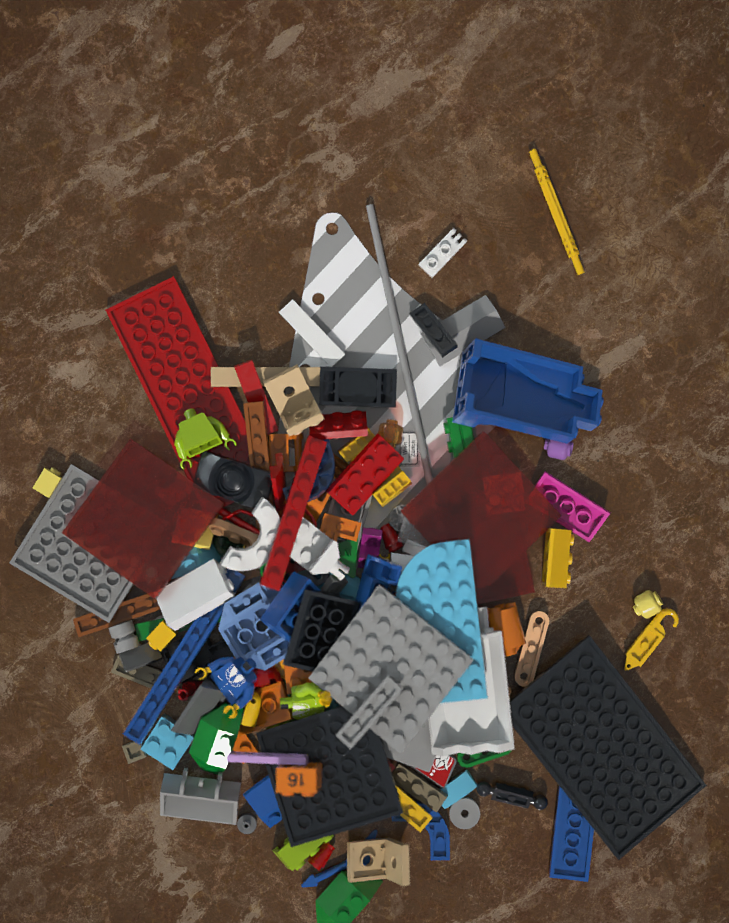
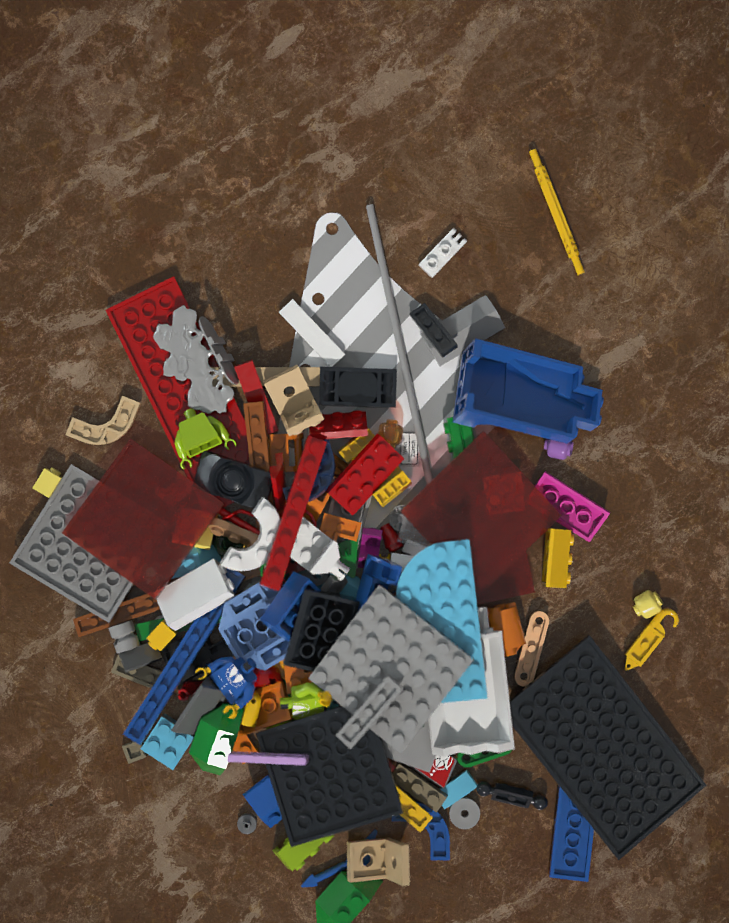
light grey piece [160,768,241,825] -> none
orange brick [276,763,322,796] -> none
red cone [307,842,335,871] -> none
none -> tan plate [66,396,141,445]
none -> light grey plant [153,305,239,414]

